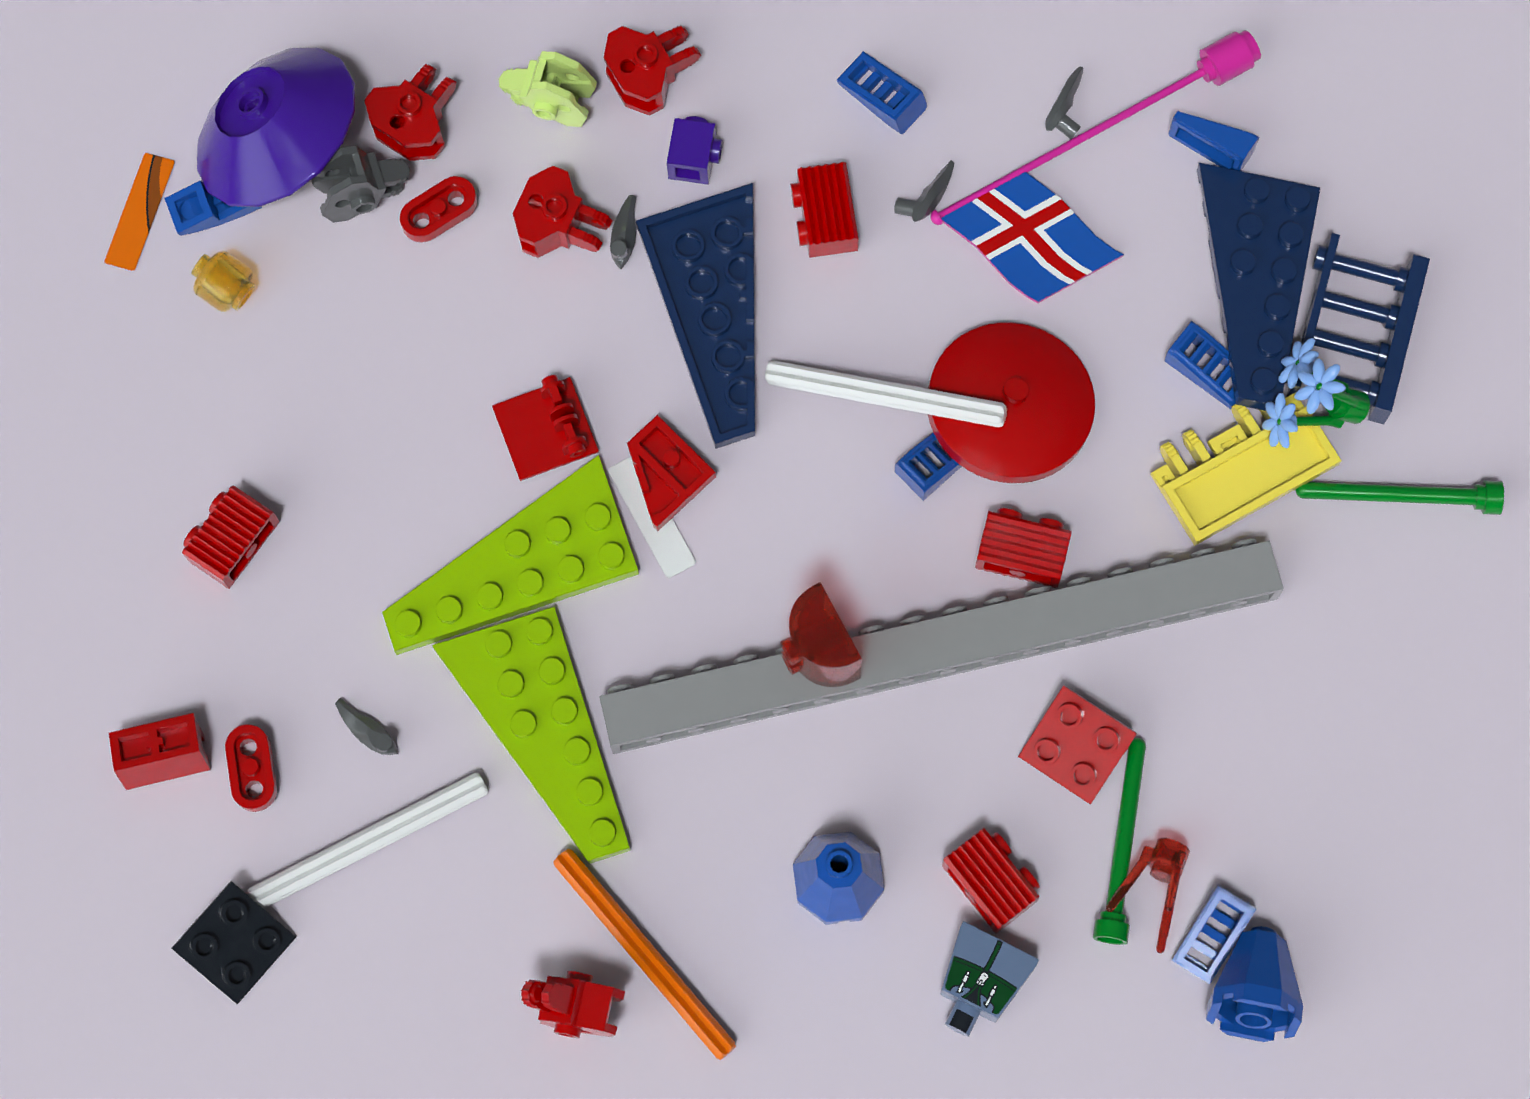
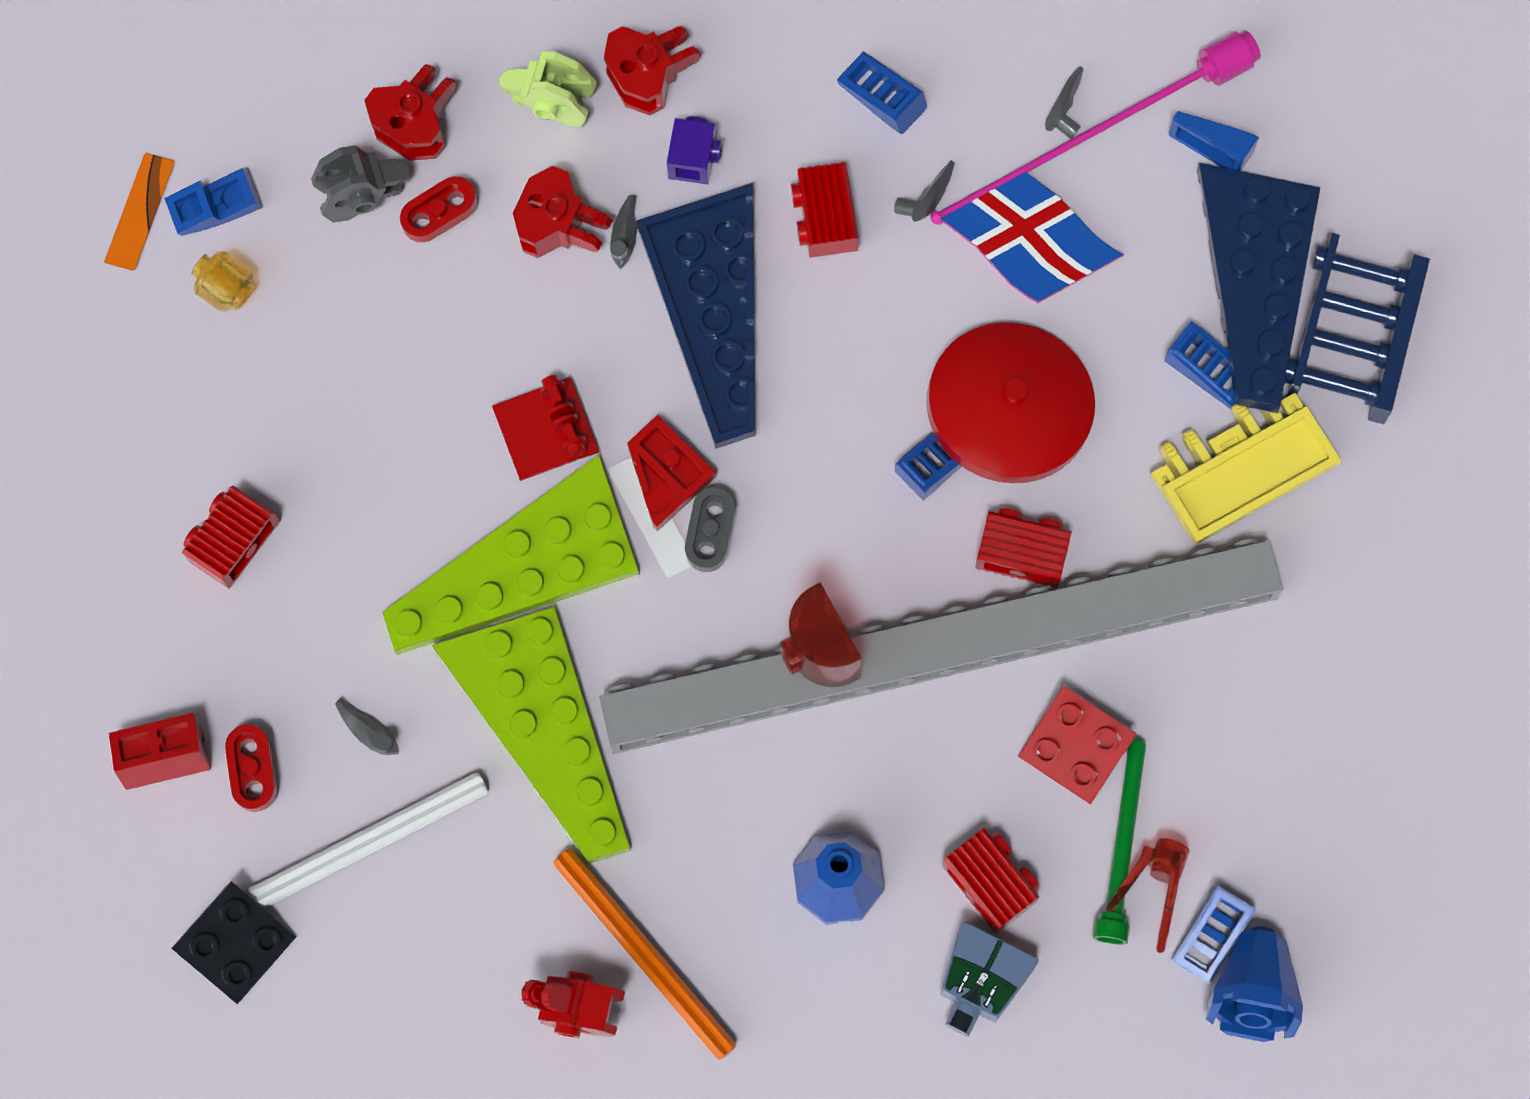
dark purple dish [197,48,355,207] -> none
white axle [765,360,1007,427] -> none
light blue plant [1262,338,1370,448] -> none
green piece [1295,480,1504,515] -> none
none -> dark grey plate [685,487,736,572]

